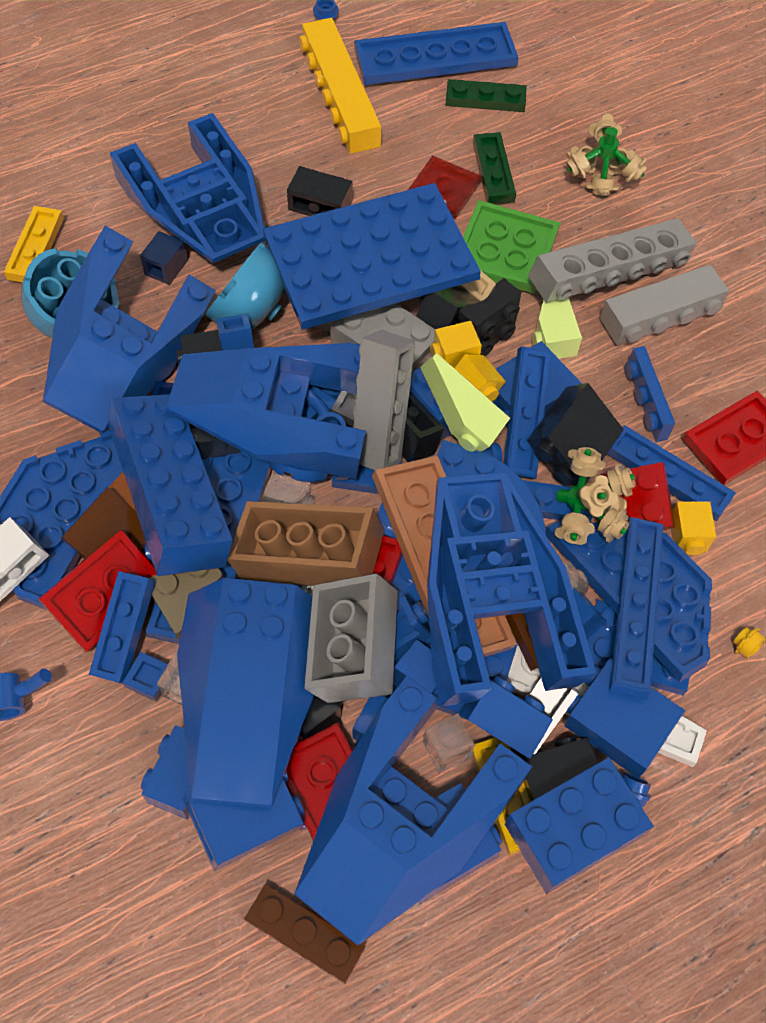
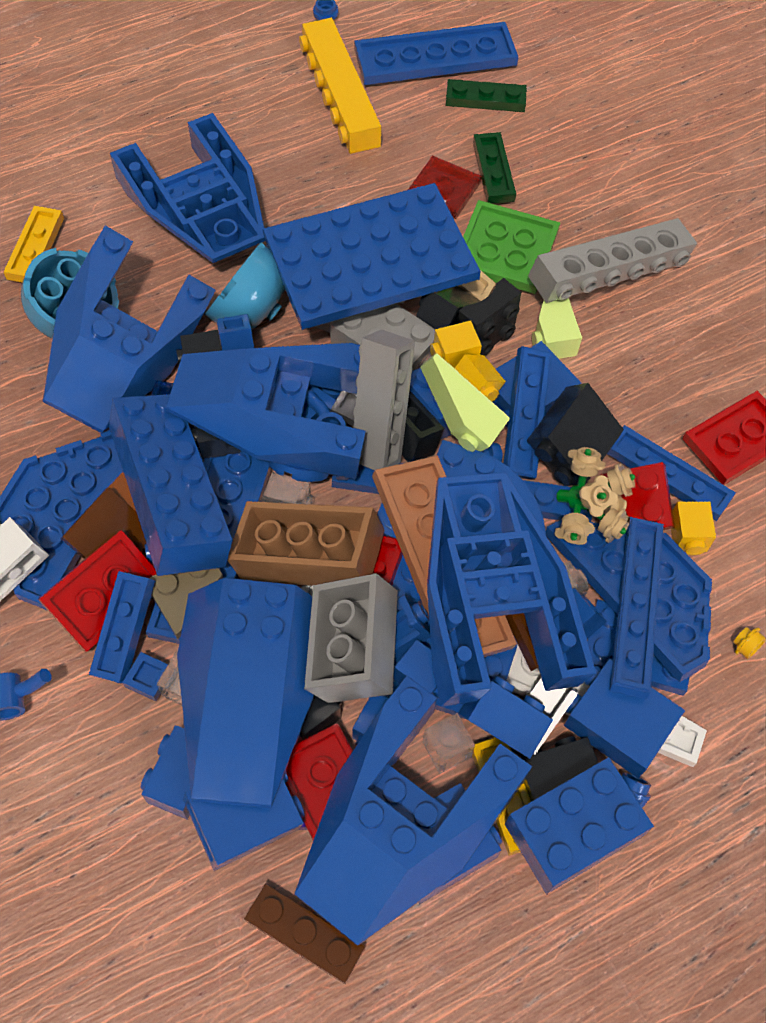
dark blue brick [140,231,188,285] -> none
black brick [287,166,353,216] -> none
tan plant [566,113,647,196] -> none
light grey brick [600,264,729,346] -> none
blue plate [625,346,675,442] -> none

